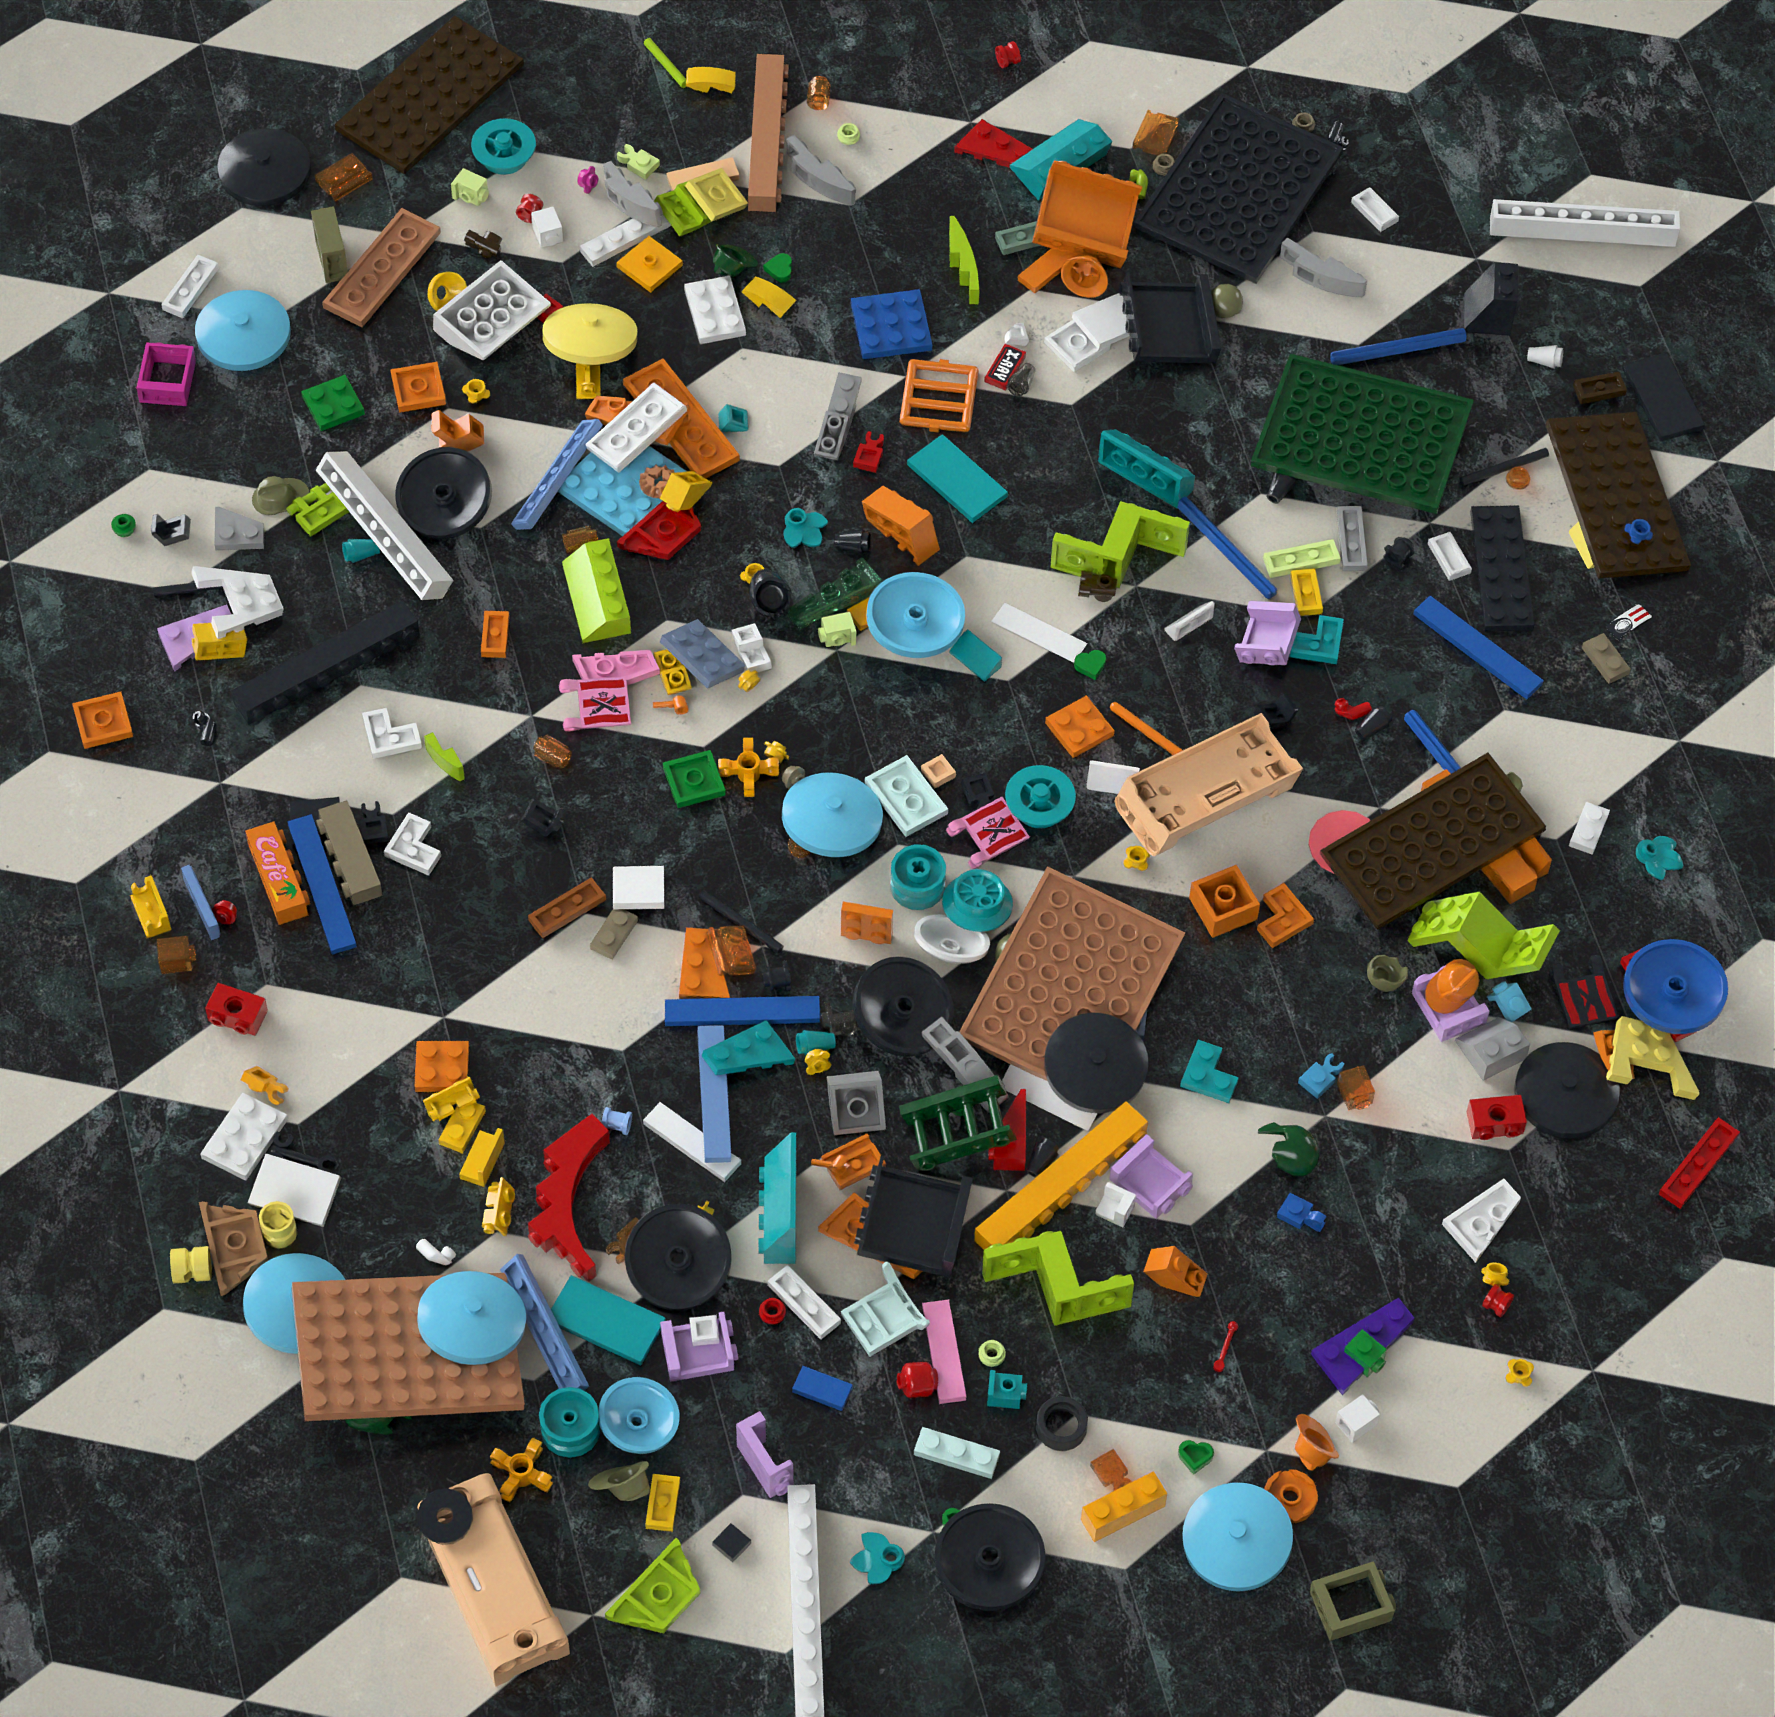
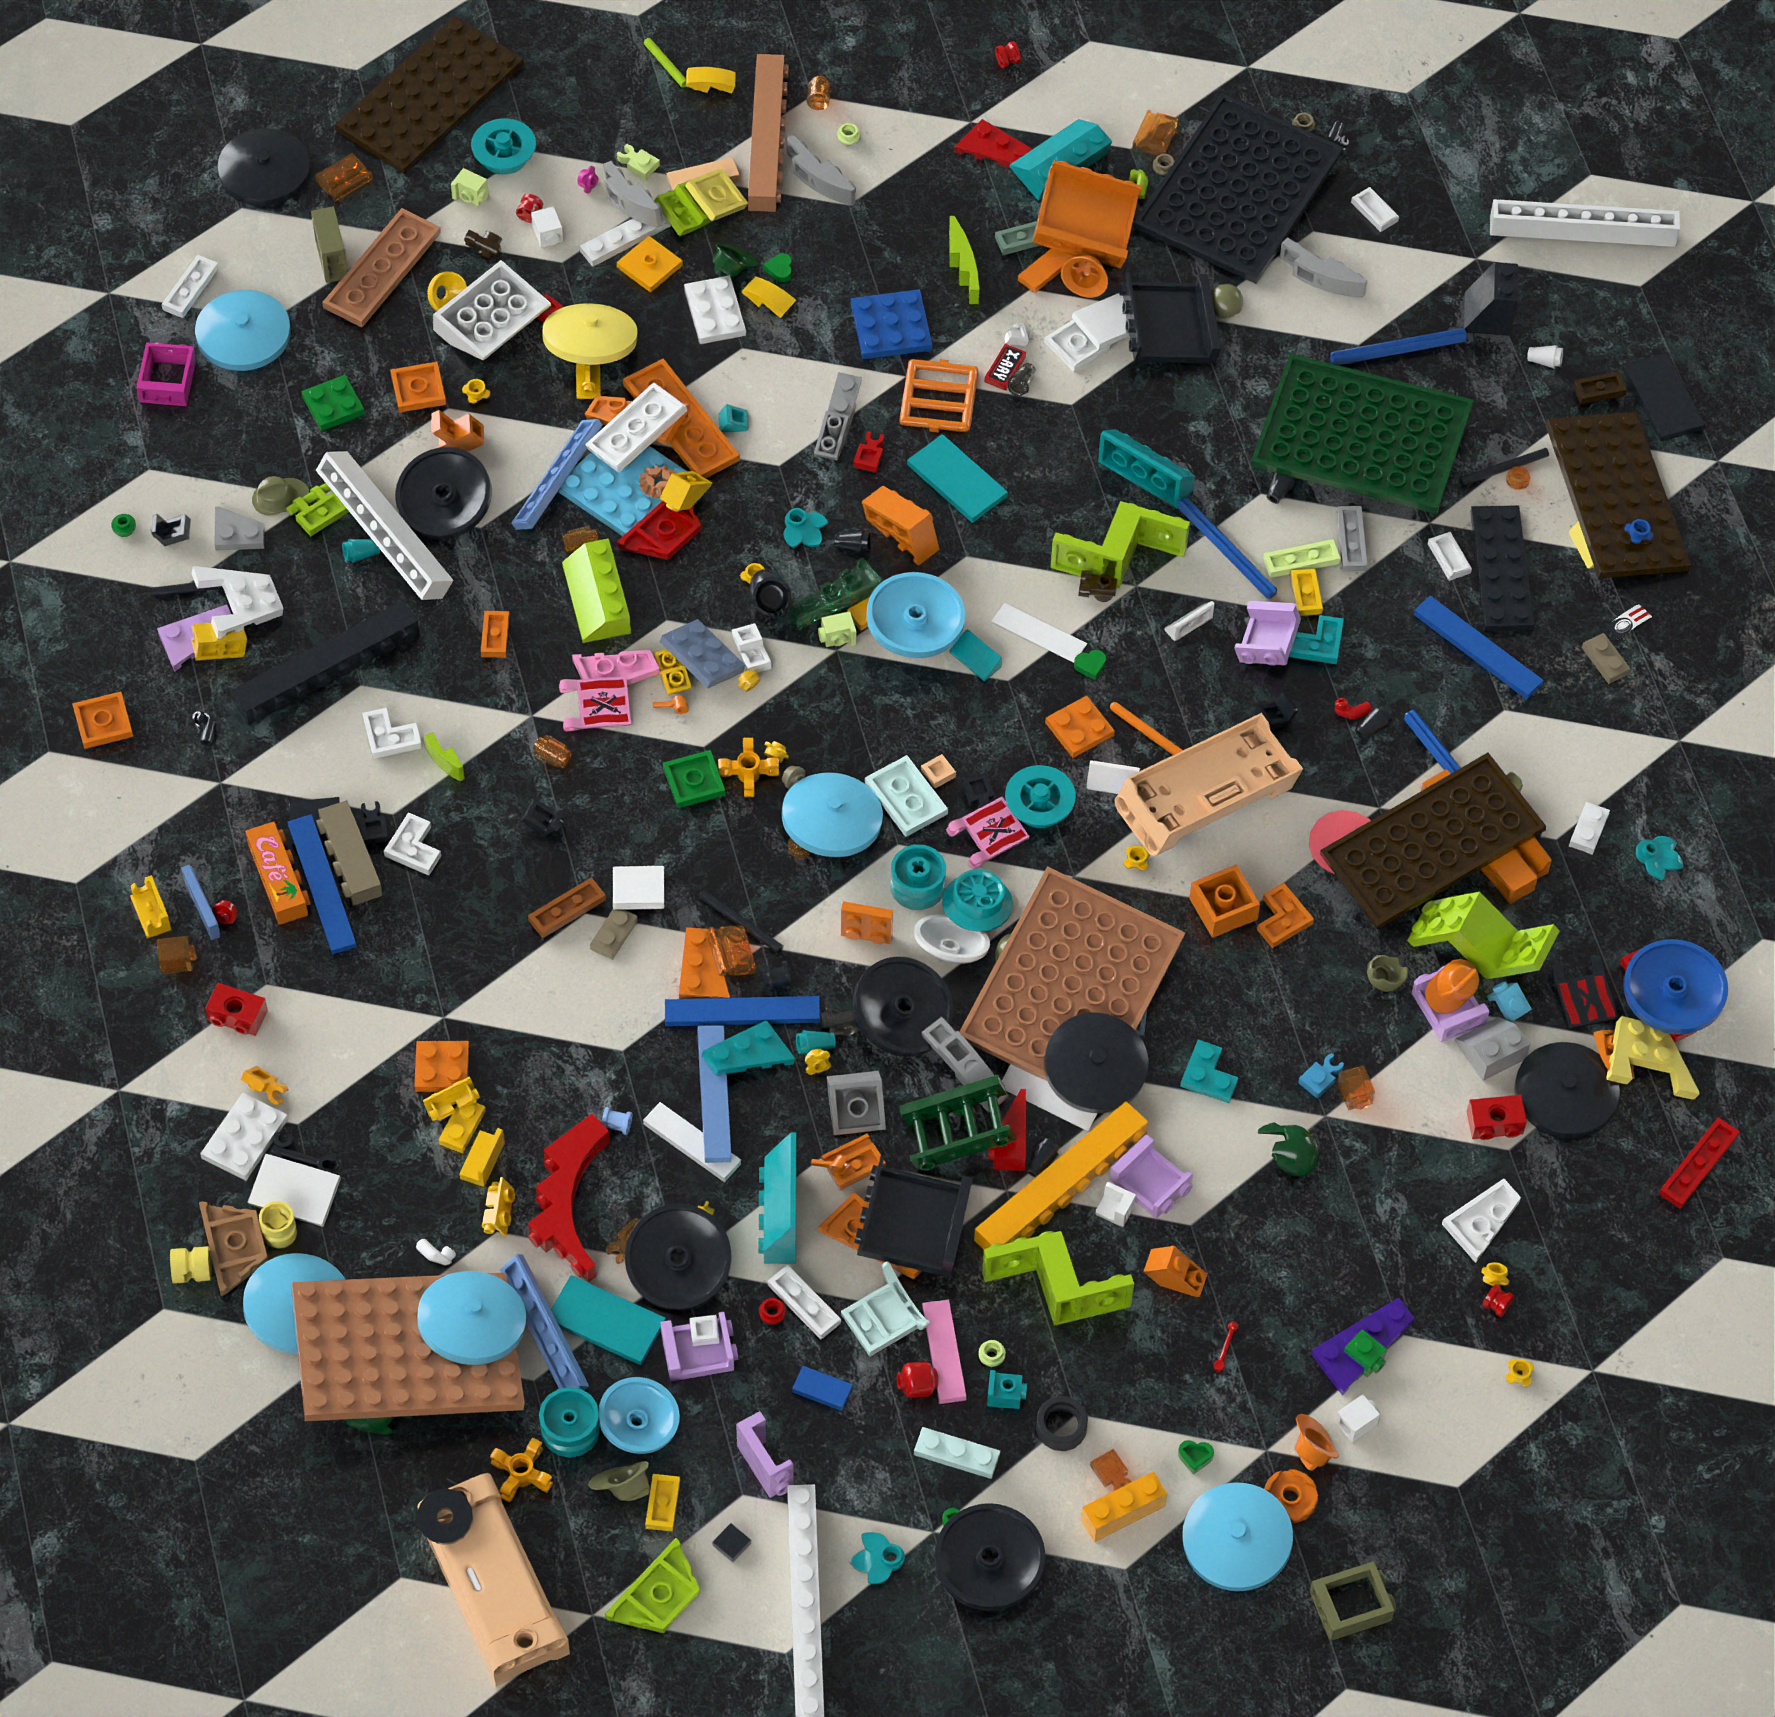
blue plate [1277,1193,1326,1232] -> none
black brick [1383,537,1415,570] -> none

